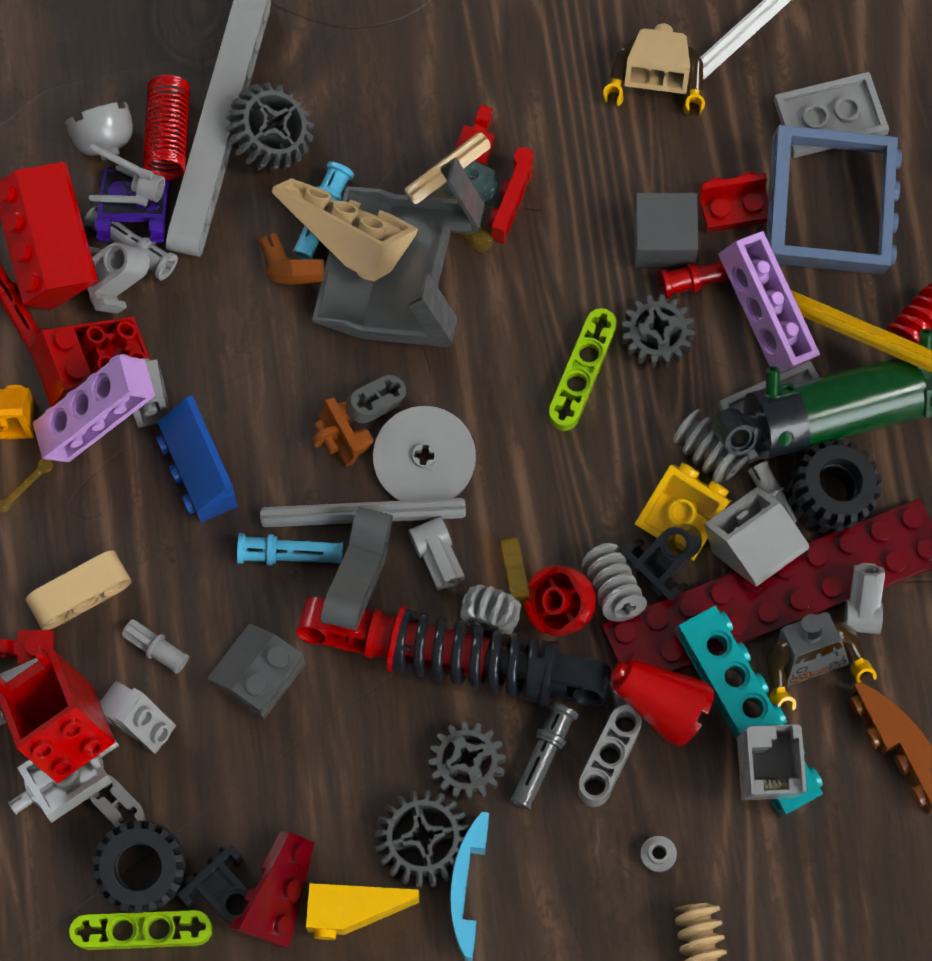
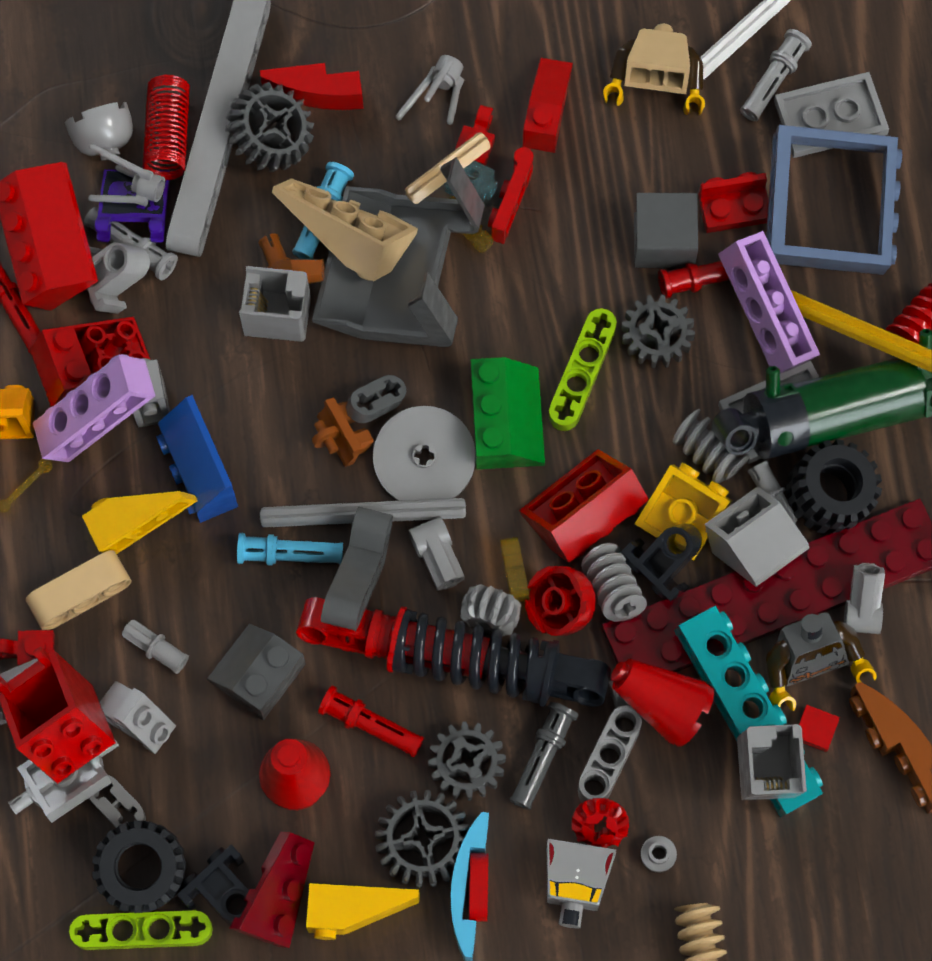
none -> yellow slope [82,491,198,554]
none -> light grey piece [239,266,311,342]
none -> red cone [259,739,331,810]
none -> red slope [260,63,364,110]
none -> red pin [318,685,425,758]
none -> light grey plant [396,55,465,125]
none -> red beam [469,853,489,922]
none -> green slope [471,357,545,470]
none -> red slope [519,449,649,563]
none -> red slope [523,58,573,153]
none -> light grey torso [546,839,616,928]
none -> red gear [572,798,629,848]
none -> light grey pin [740,29,812,121]
none -> red tile [799,705,840,752]

